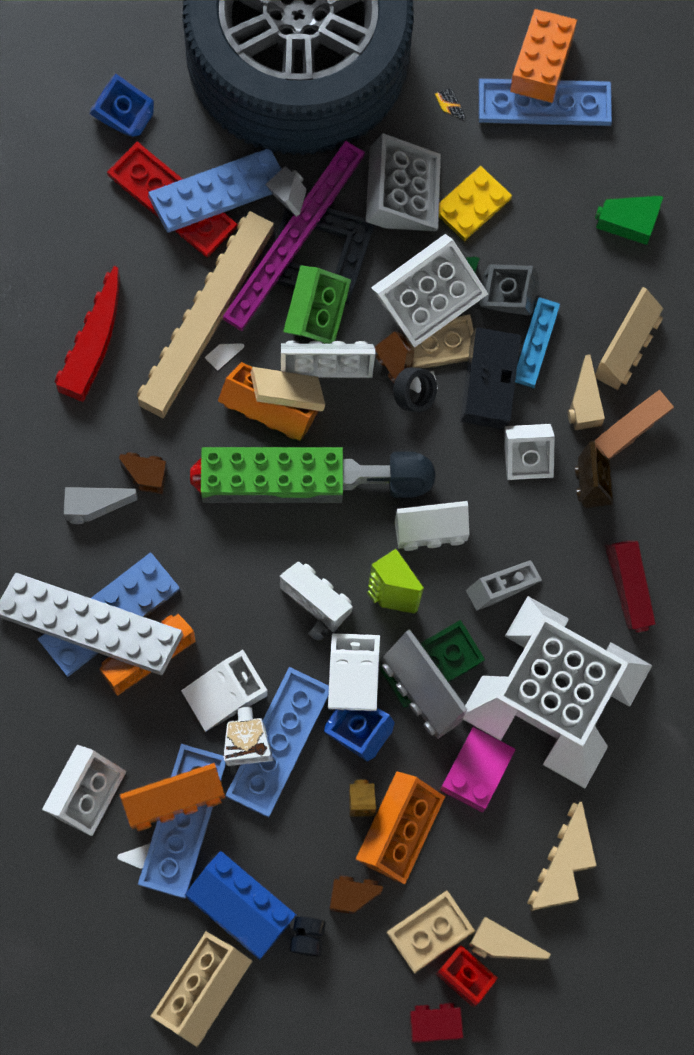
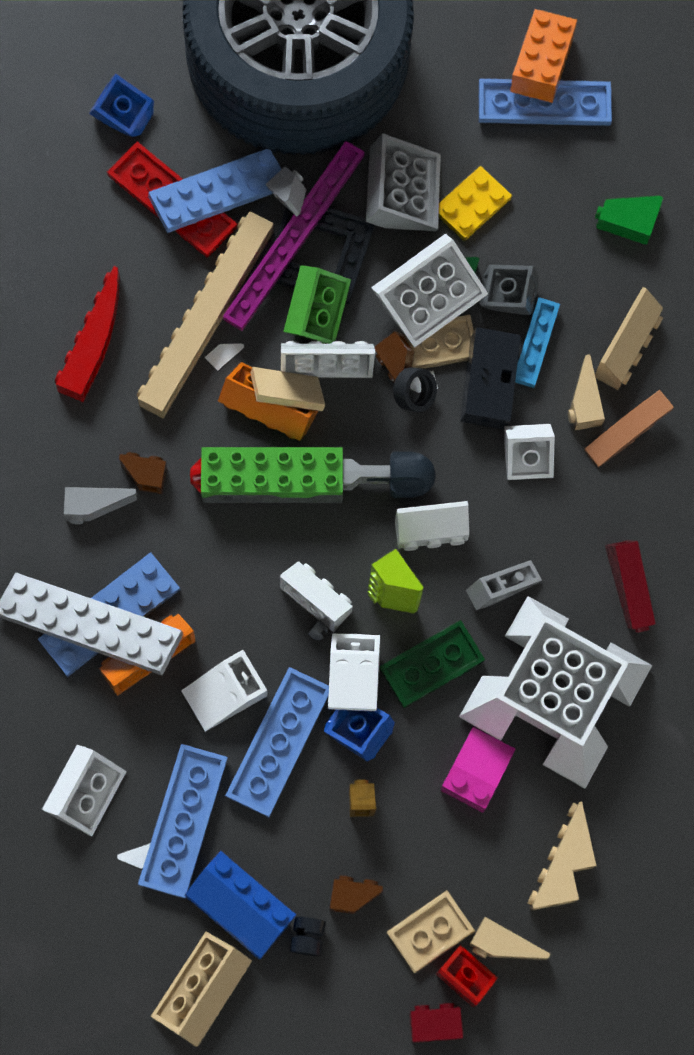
orange slope [120,763,225,831] -> none
torso [224,707,273,766] -> none
orange slope [356,771,445,884] -> none
light grey slope [382,630,467,739] -> none
sticker [435,88,466,119] -> none
dark brown slope [575,441,613,508] -> none

